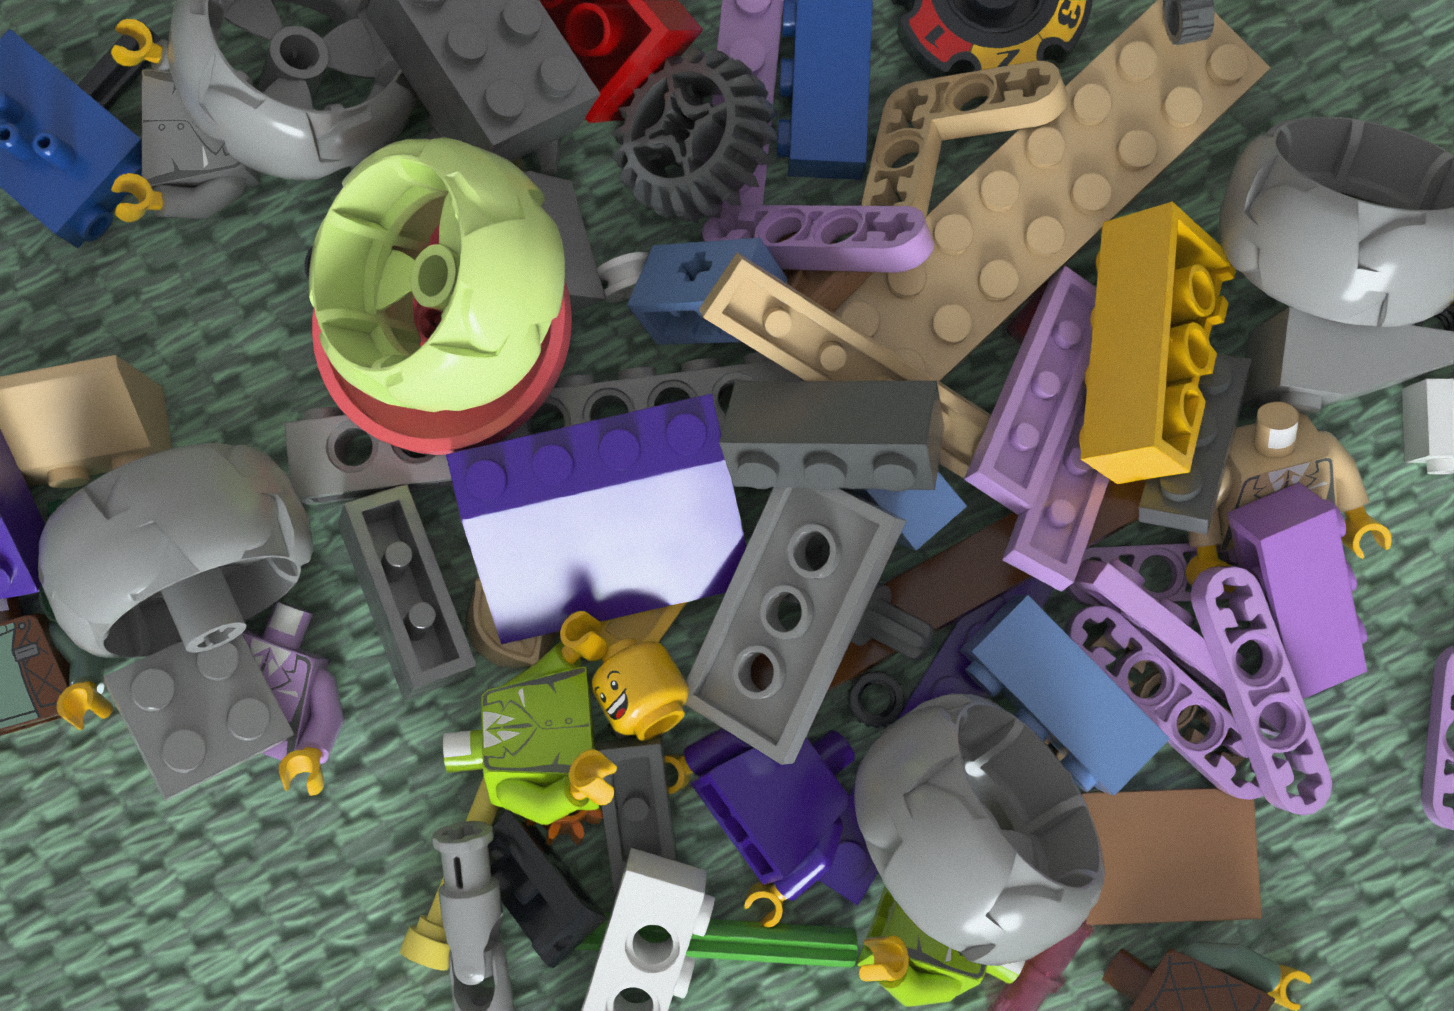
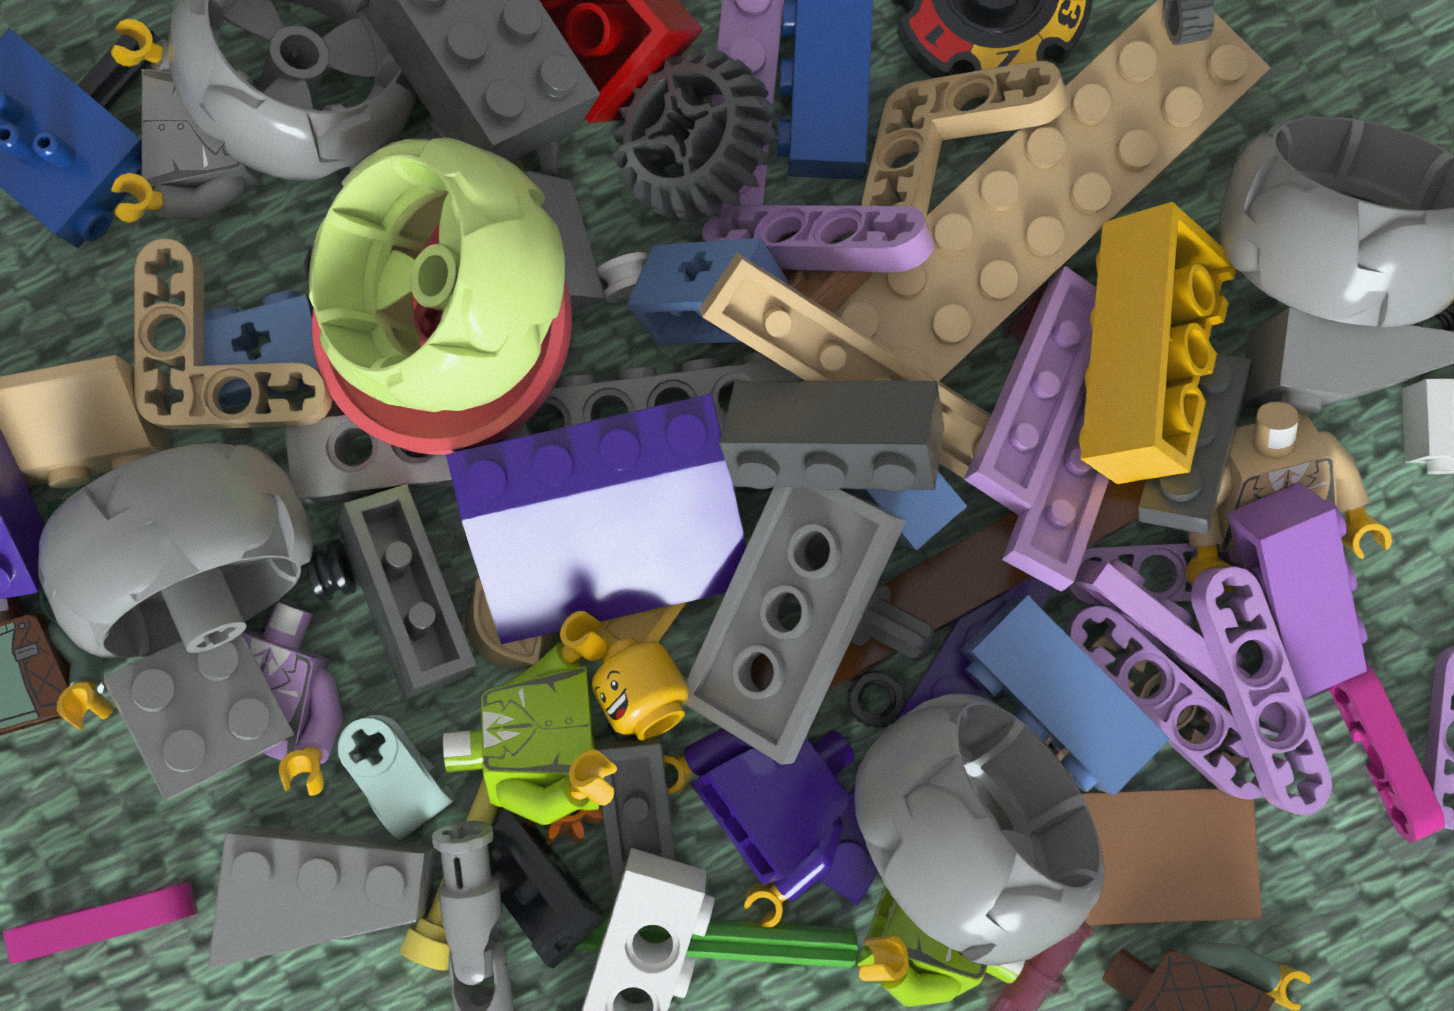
none -> dark pink beam [2,881,198,964]
none -> tan beam [134,238,333,430]
none -> medium blue brick [181,291,319,408]
none -> light grey wedge [208,825,437,969]
none -> black bush [306,539,356,602]
none -> light aqua piece [338,715,455,840]
none -> dark pink beam [1329,661,1445,843]

